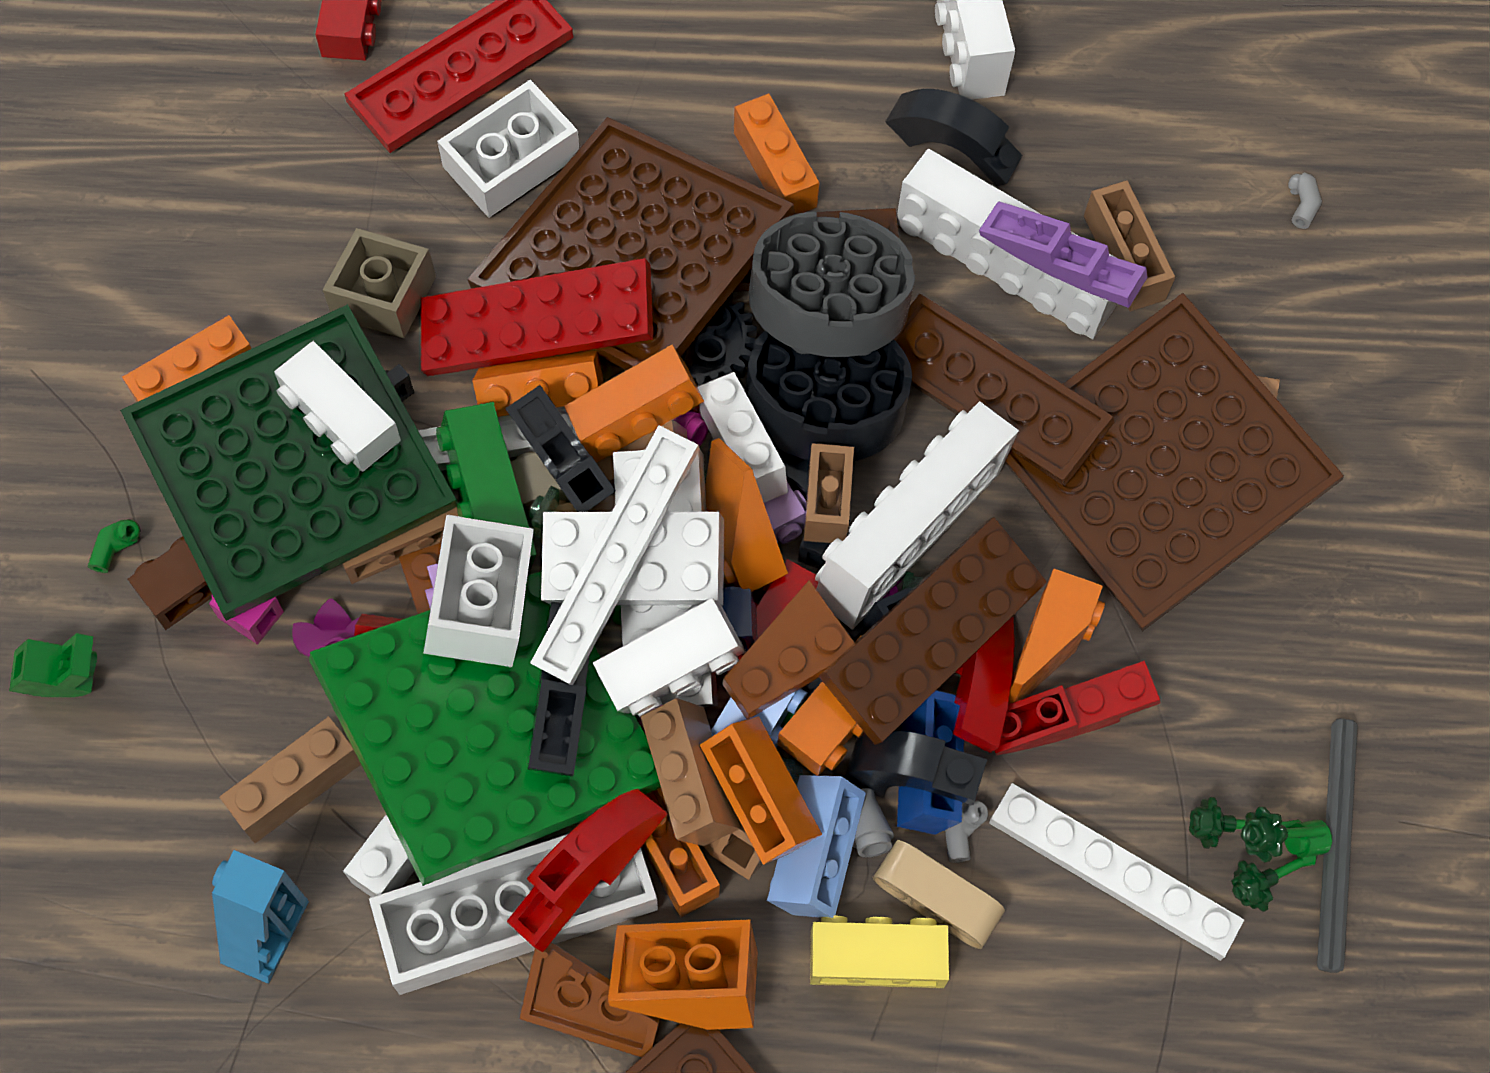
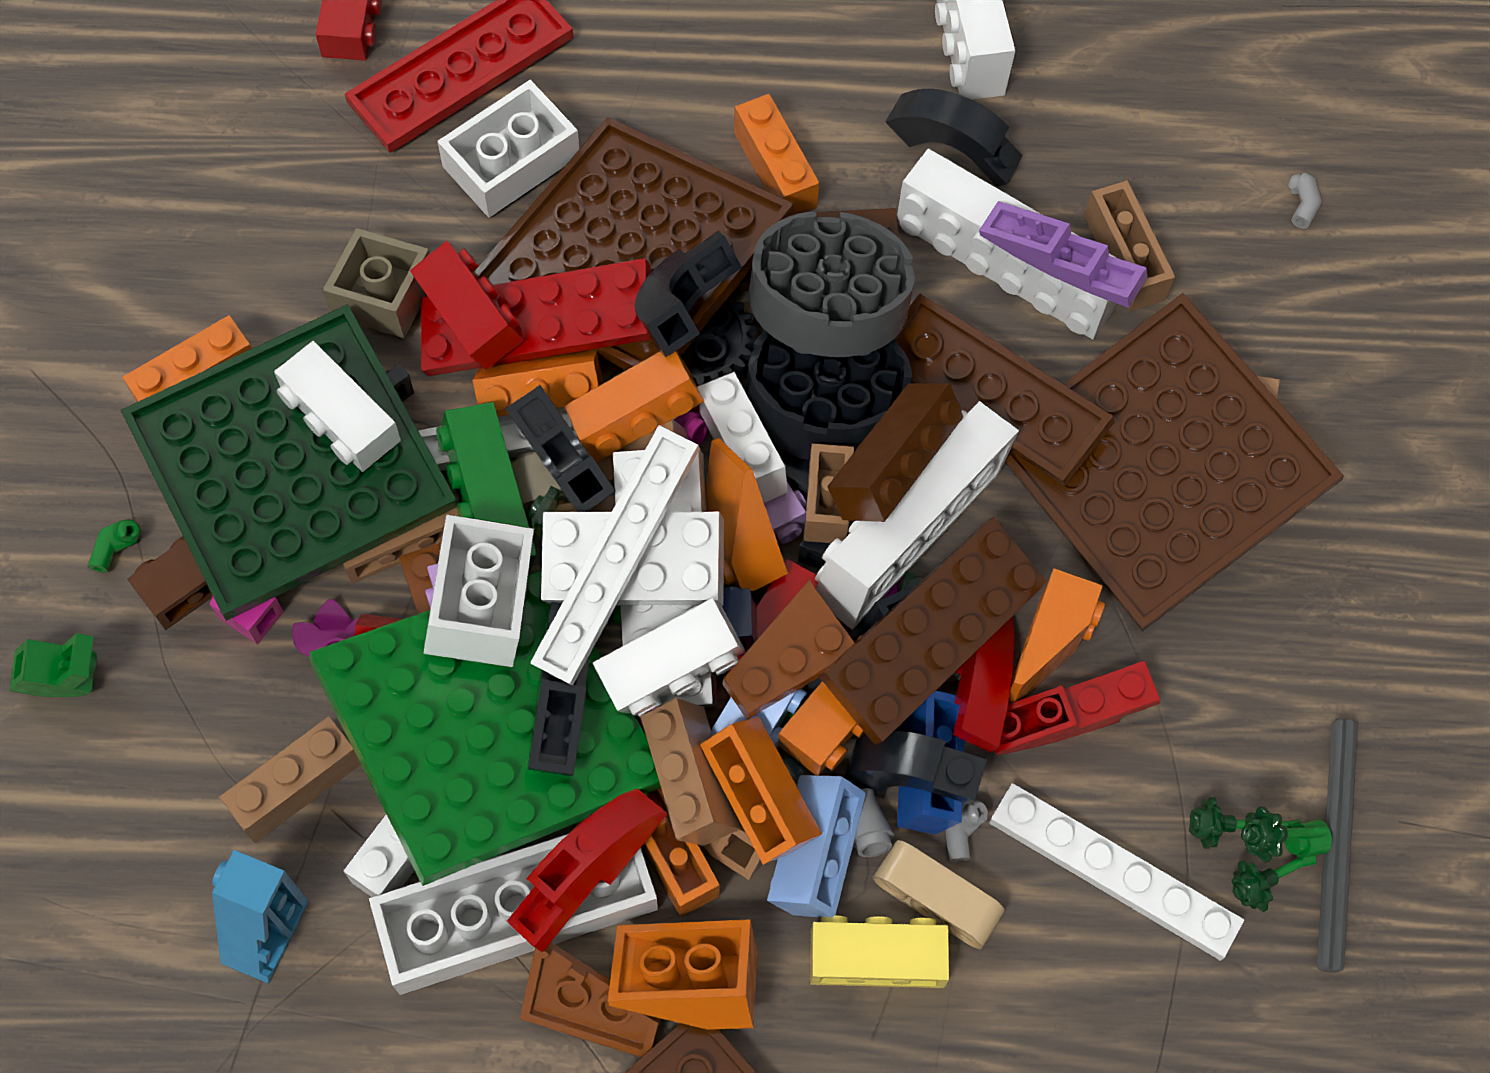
none -> red brick [410,240,524,370]
none -> black arch [635,231,742,357]
none -> reddish brown brick [827,383,964,522]

